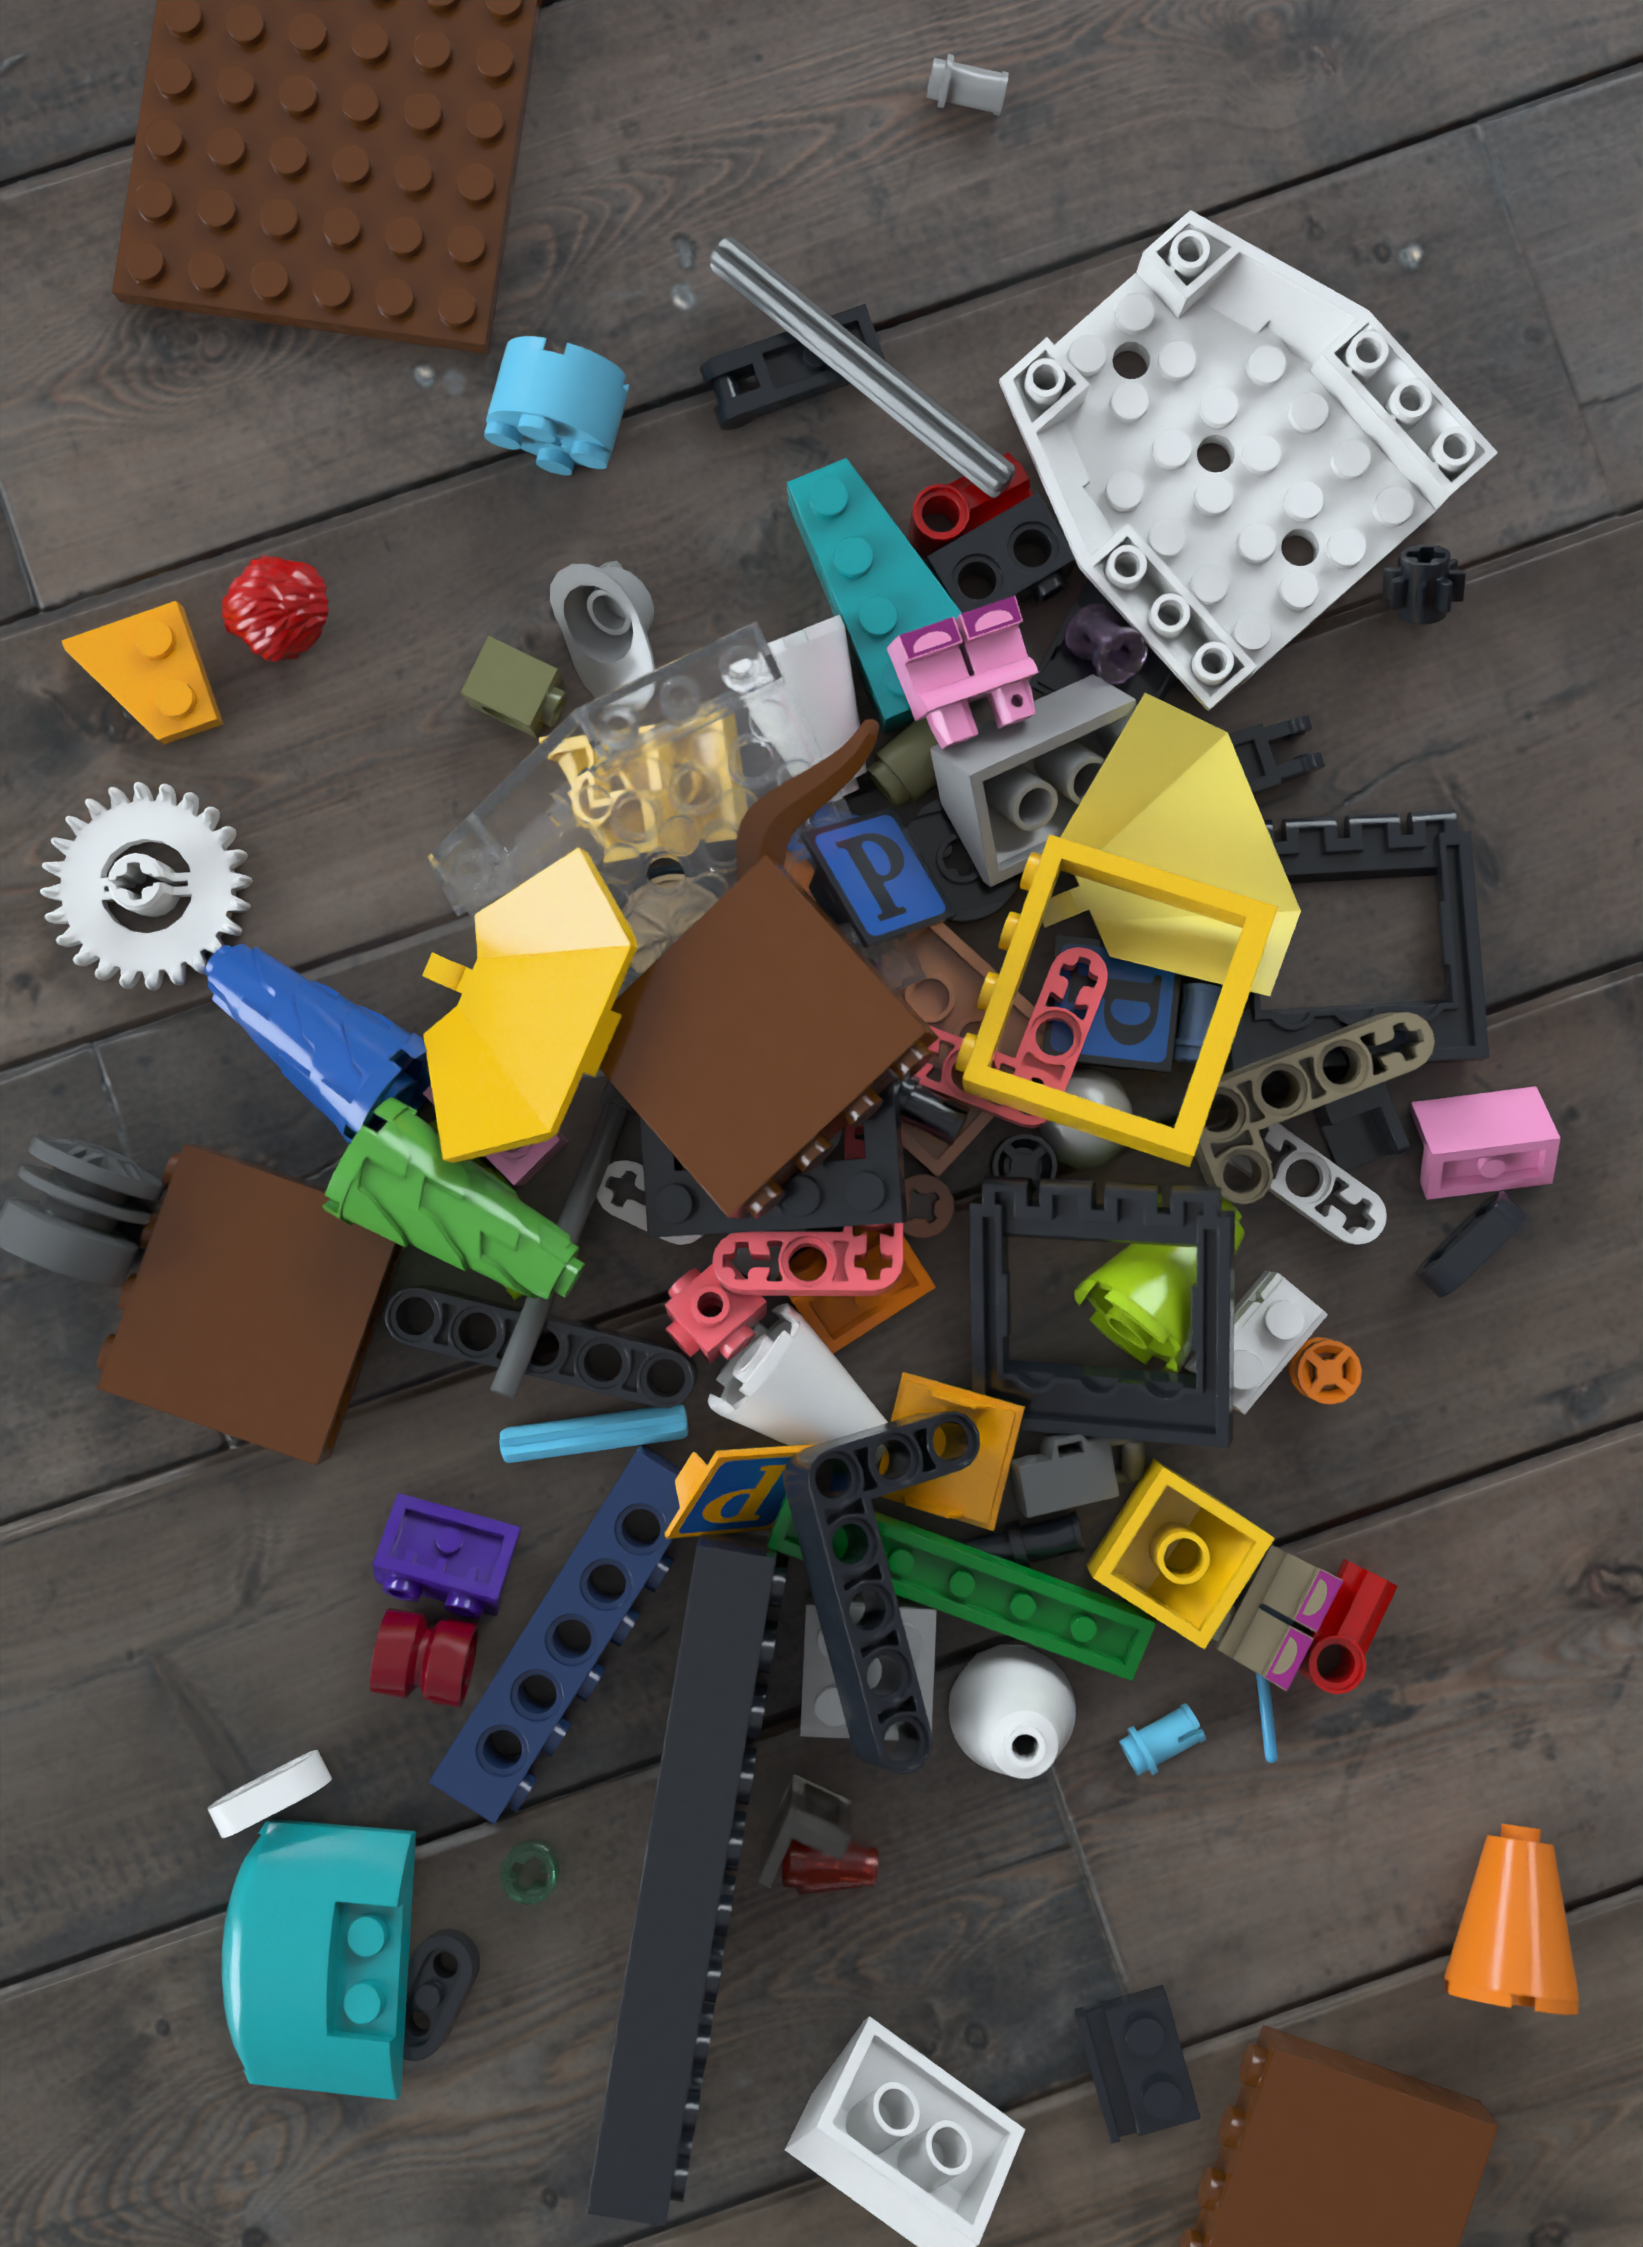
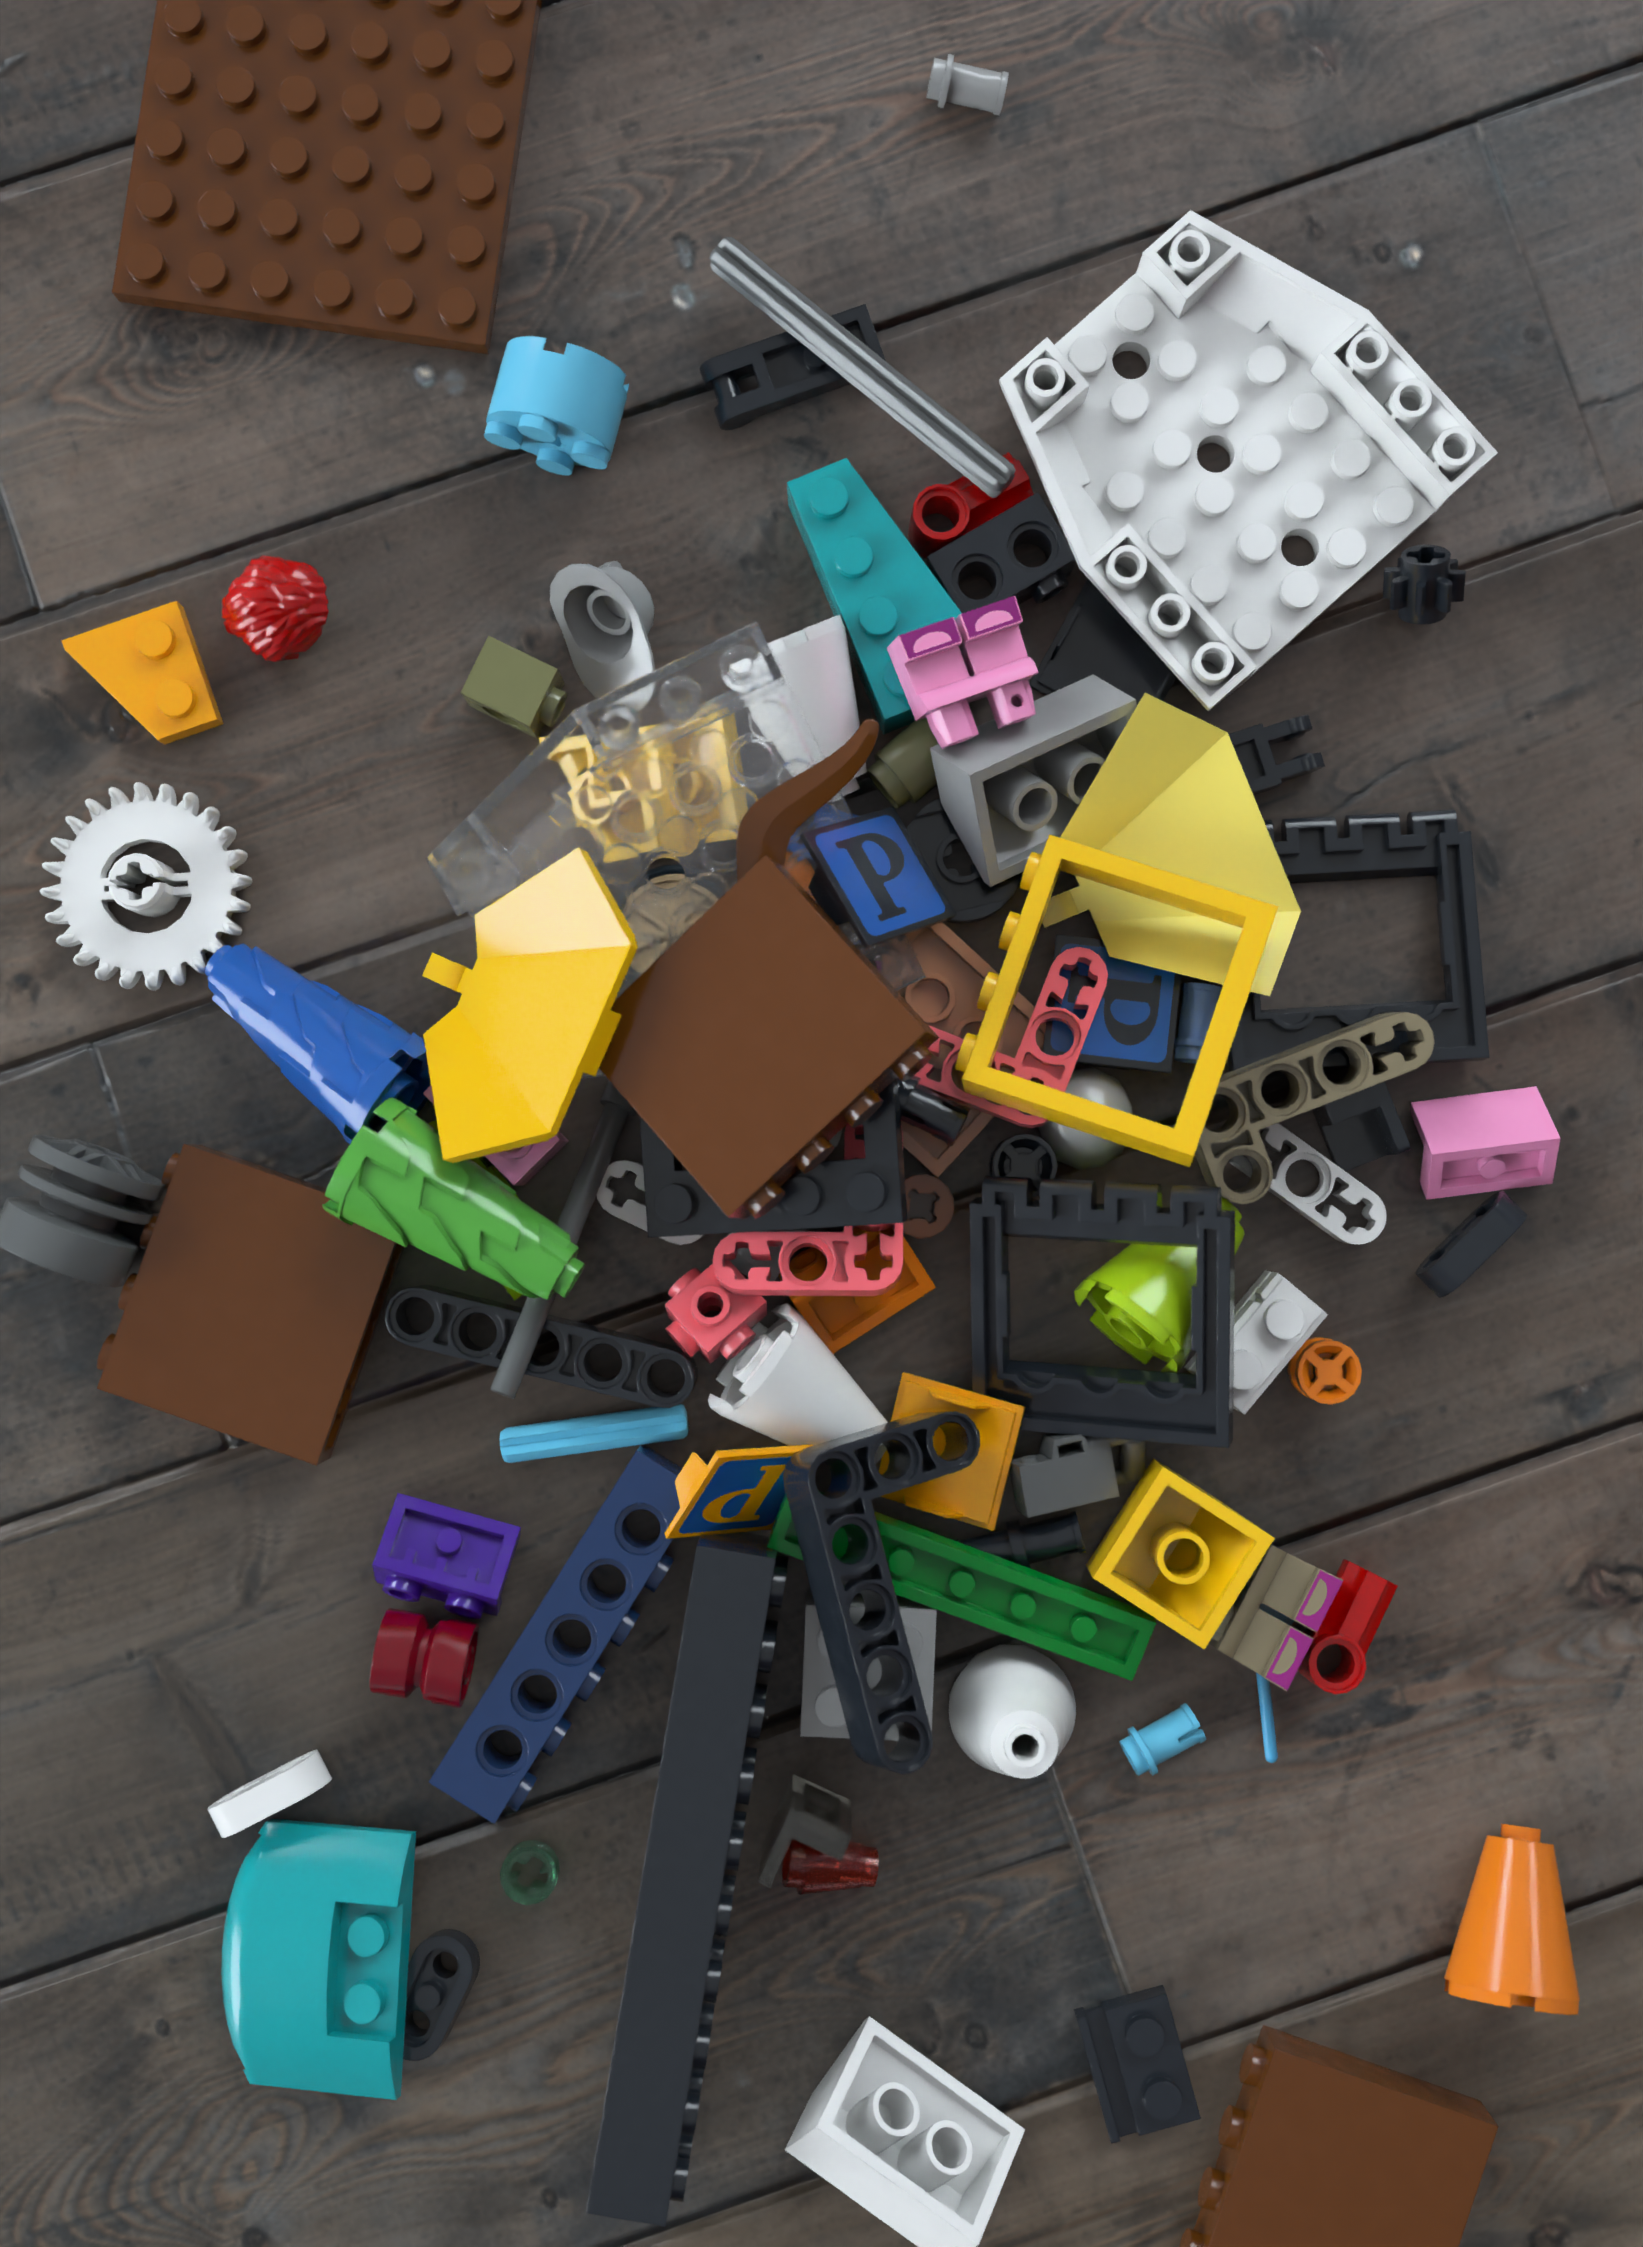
clear purple bush [1065,603,1148,684] -> none

